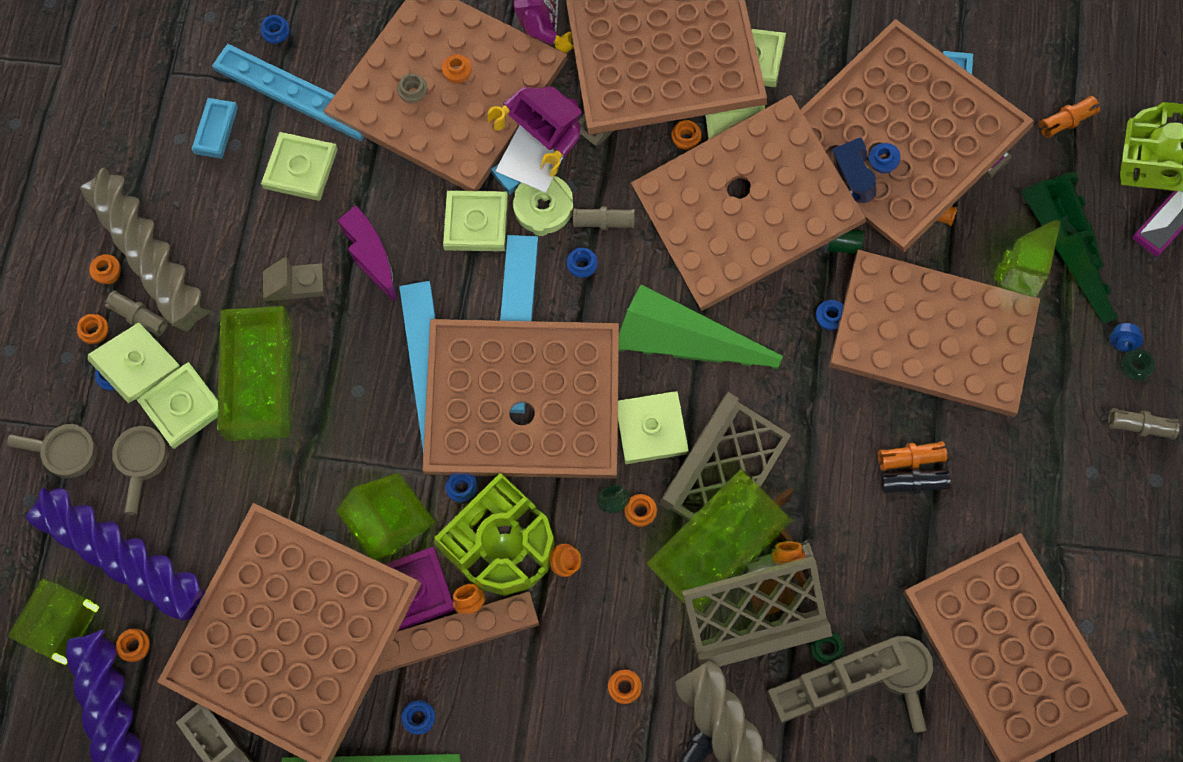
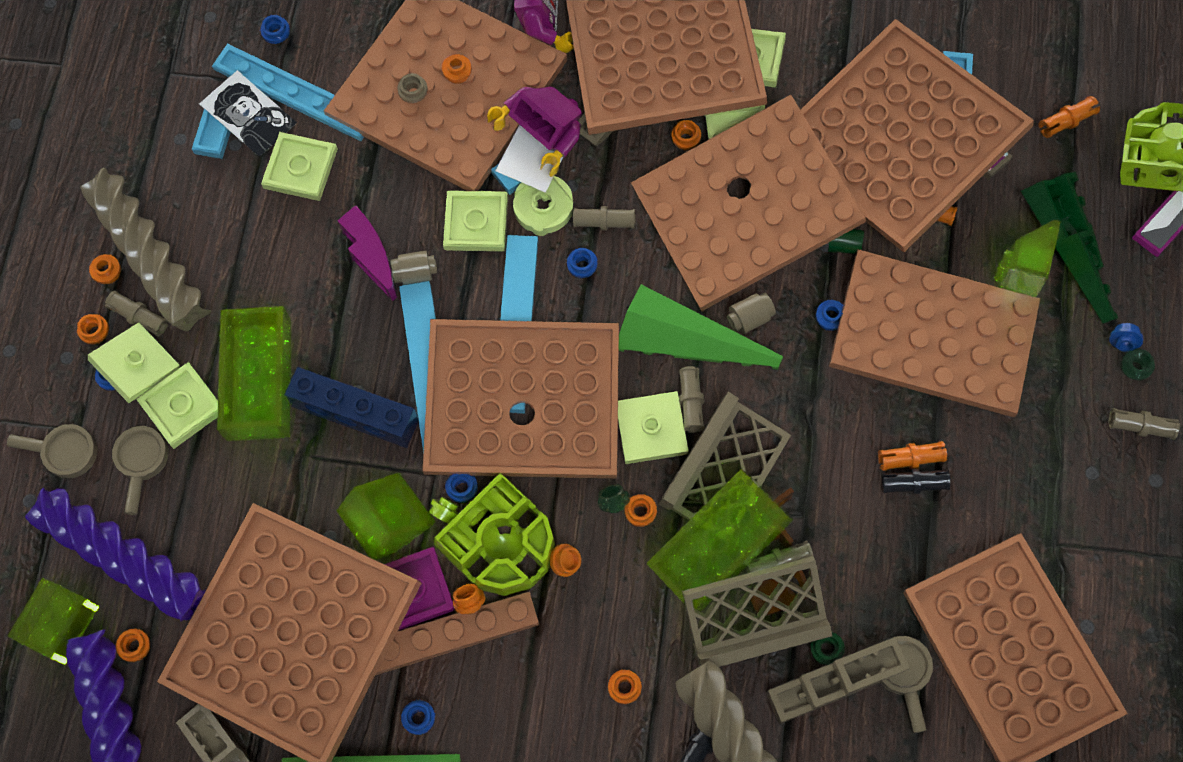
dark tan slope [263,257,325,302] -> none
orange plate [772,541,806,565] -> none
dark blue leg [832,137,877,203] -> none
blue plate [869,143,901,174] -> none
none -> sticker [199,70,297,157]
none -> dark blue brick [284,367,419,448]
none -> dark tan brick [391,250,437,285]
none -> lime plate [429,496,459,524]
none -> dark tan pin [679,366,705,433]
none -> dark tan brick [727,293,776,334]

